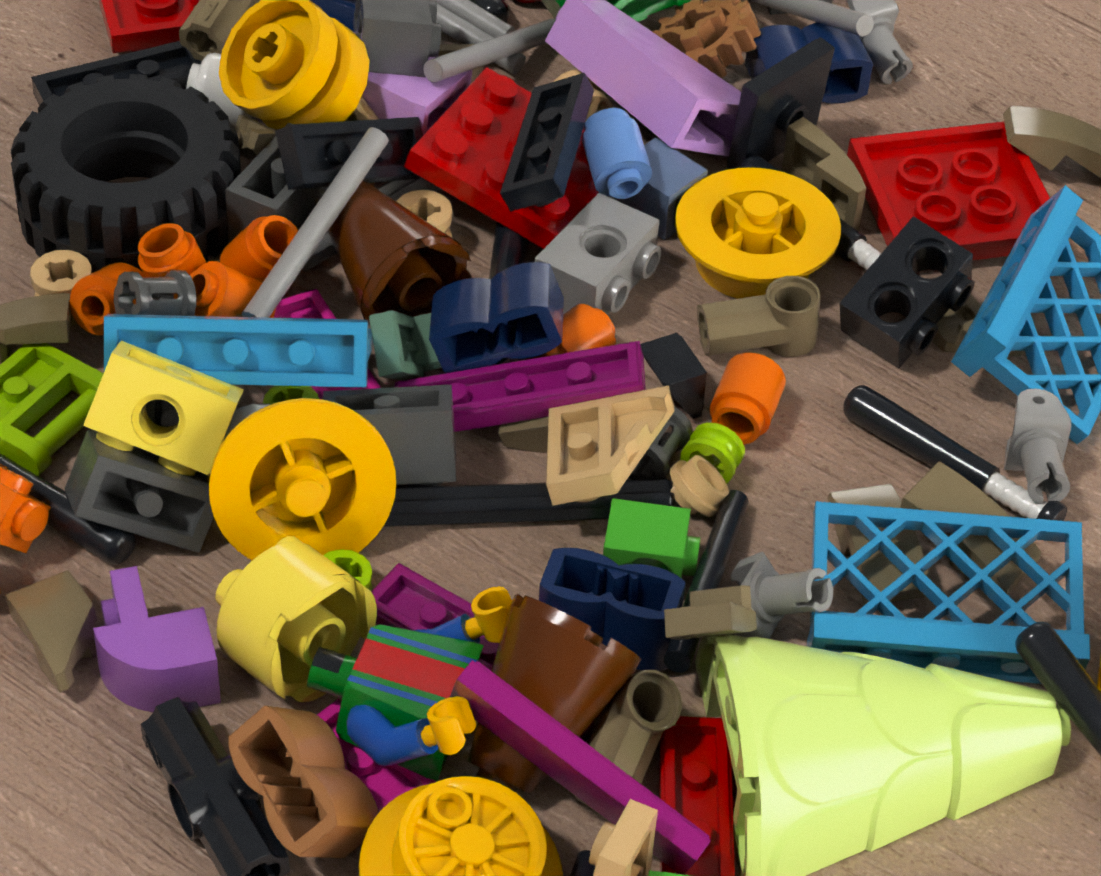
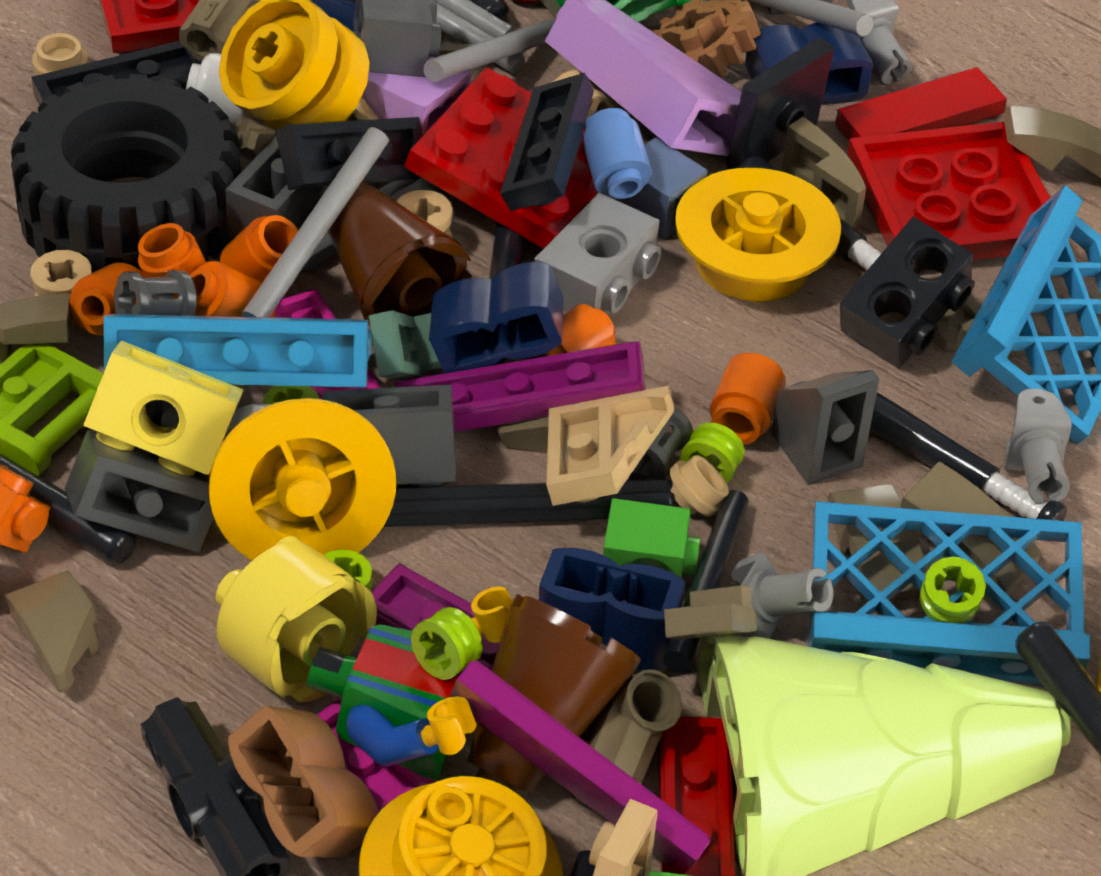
medium lavender brick [93,566,221,712] -> none
black slope [641,333,707,419] -> none
dark tan piece [697,276,821,357] -> none
none -> tan plate [32,33,88,75]
none -> lime bush [411,607,483,680]
none -> dark grey slope [772,370,879,485]
none -> red tile [835,67,1007,140]
none -> lime bush [919,556,986,624]

